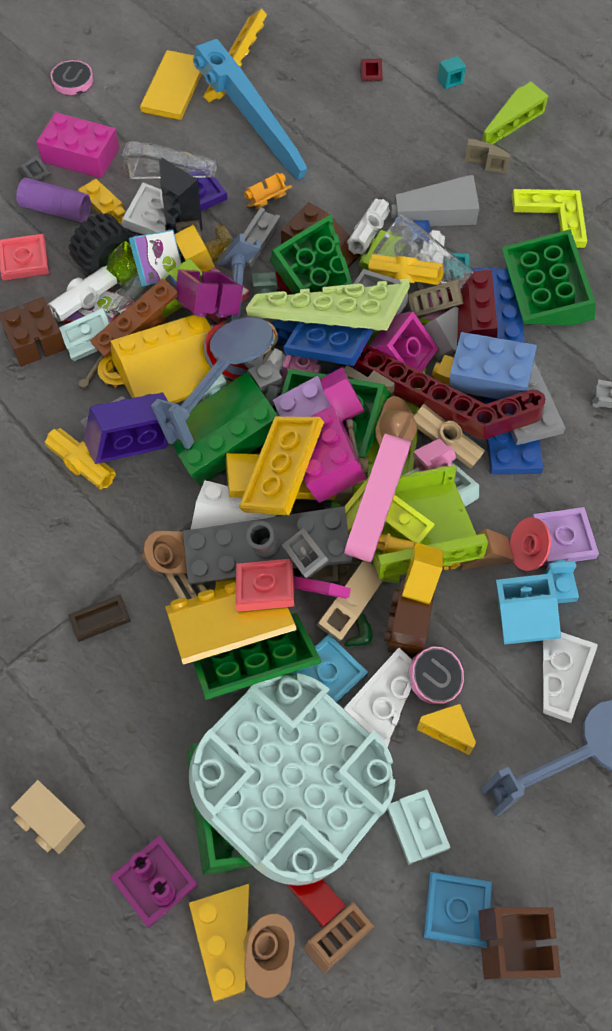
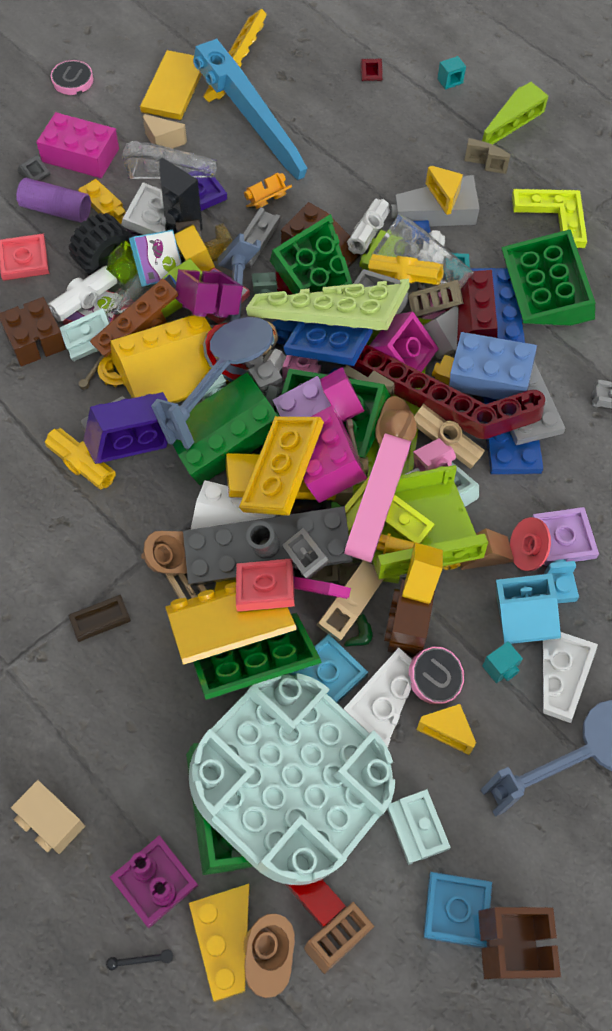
none -> black hinge [106,949,173,971]
none -> tan slope [143,114,187,154]
none -> yellow slope [426,166,463,215]
none -> teal plate [482,641,523,684]

